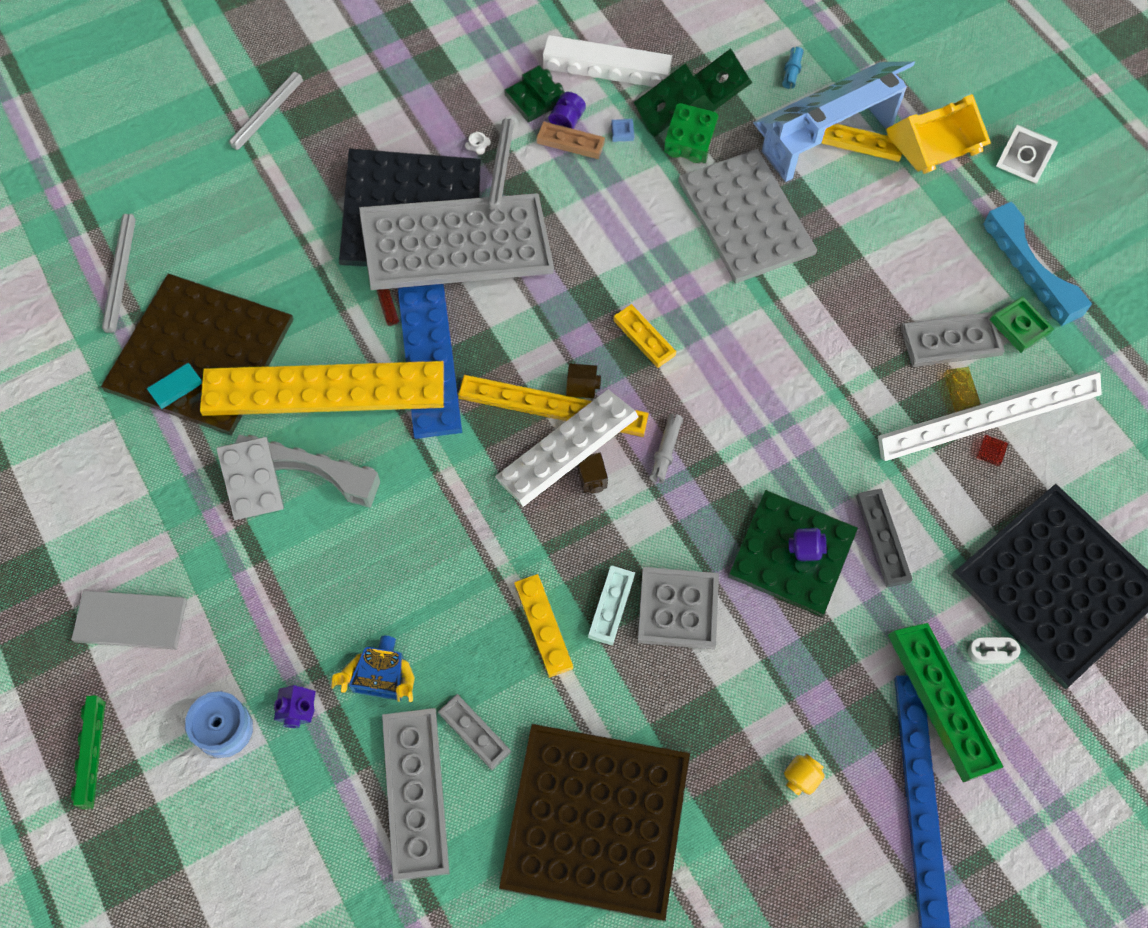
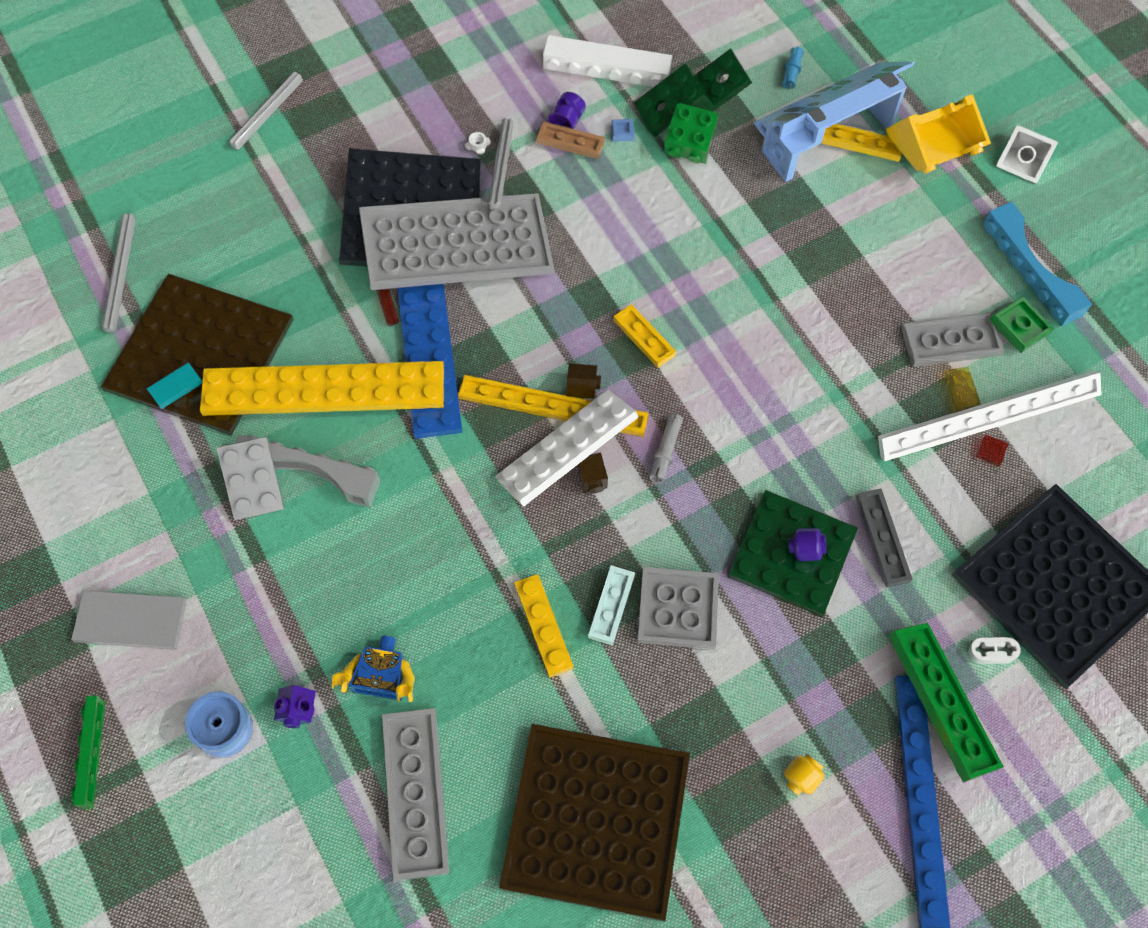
light grey tile [438,694,512,771] -> none
dark green plate [505,65,564,123] -> none
light grey plate [678,149,817,284] -> none

